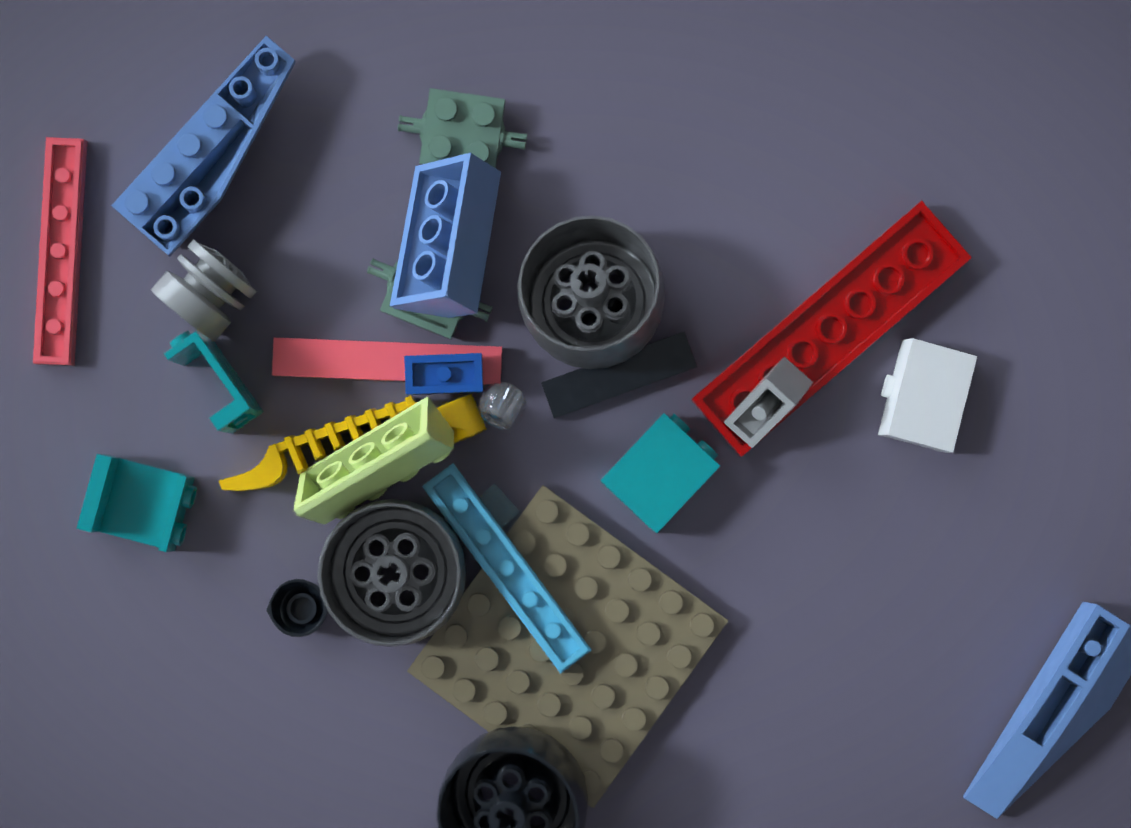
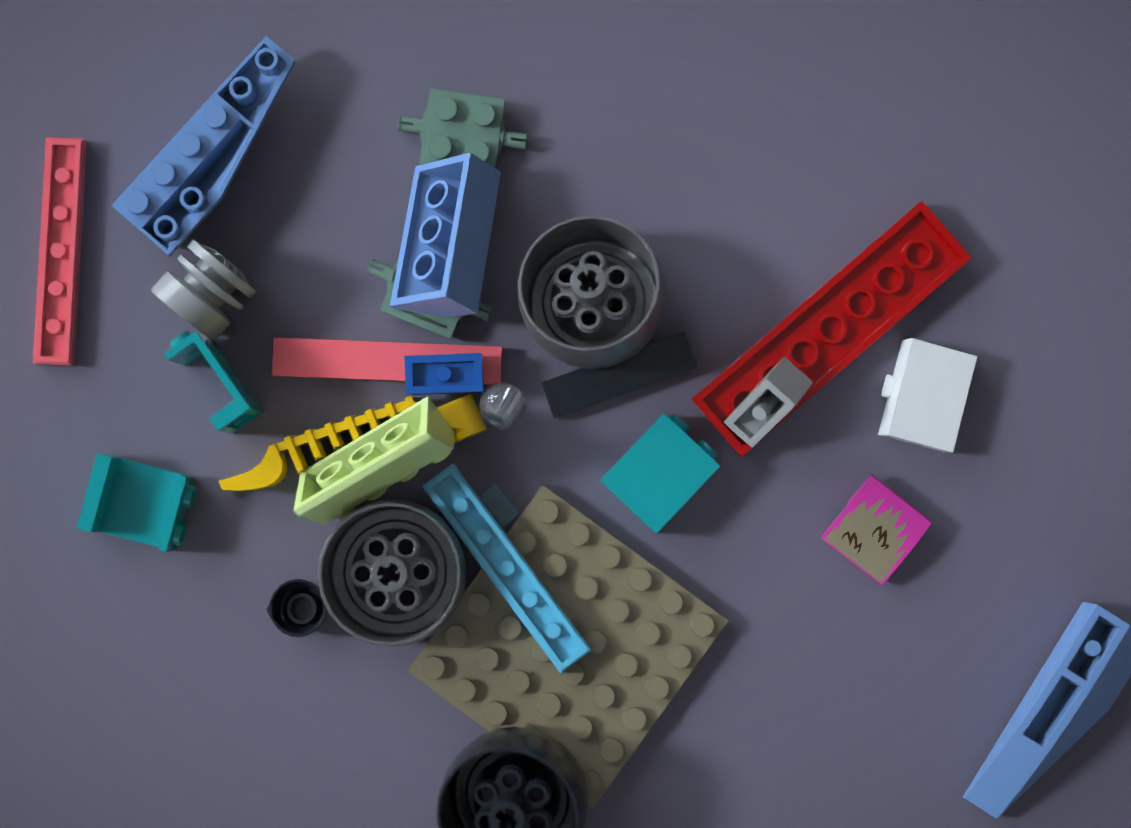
none -> slope [821,473,932,585]

